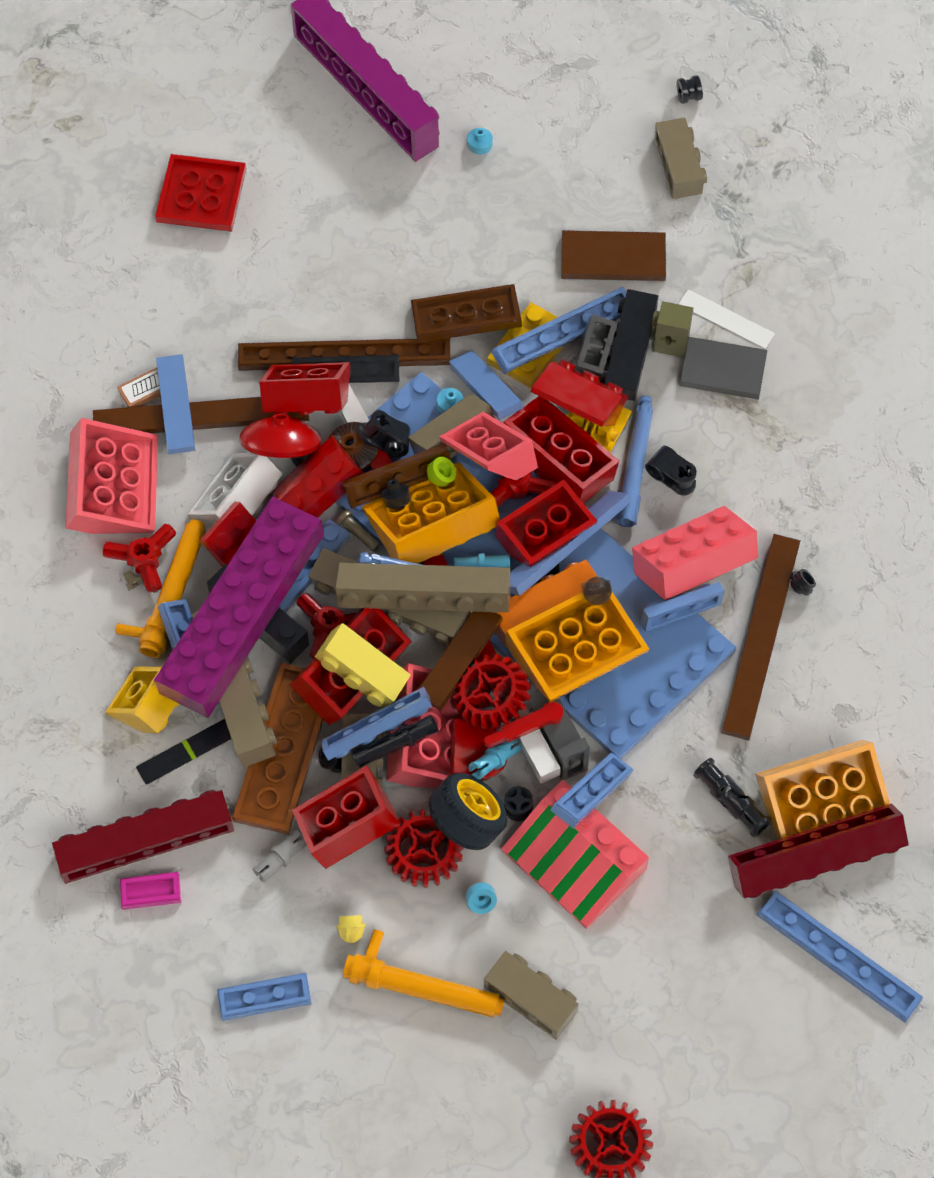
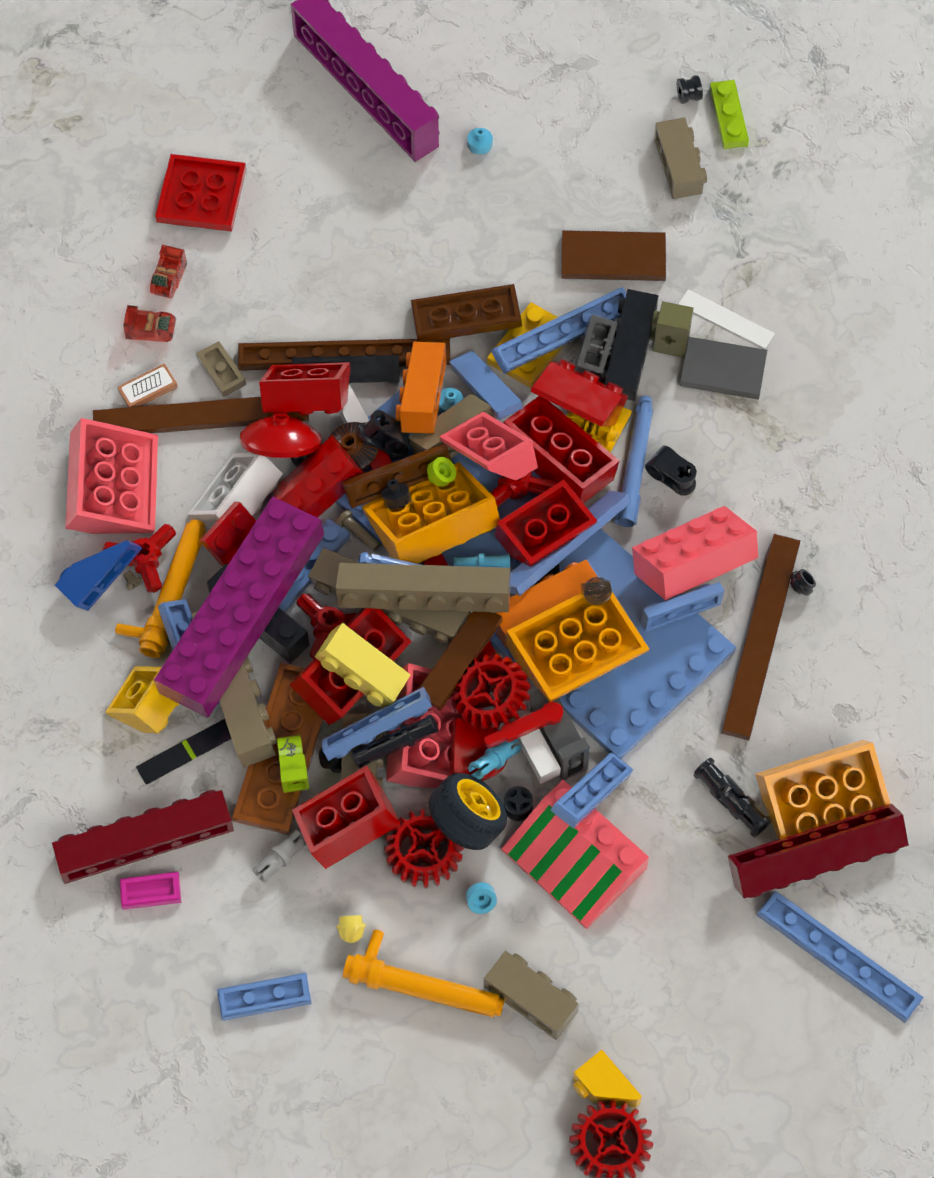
medium blue tile [156,354,196,454] -> none
none -> blue slope [55,540,142,611]
none -> clear red leg [123,305,176,342]
none -> clear red leg [150,245,187,298]
none -> dark tan plate [196,341,246,397]
none -> lime leg [277,735,309,793]
none -> orange brick [396,342,447,434]
none -> yellow slope [572,1049,642,1108]
none -> lime plate [709,80,749,149]

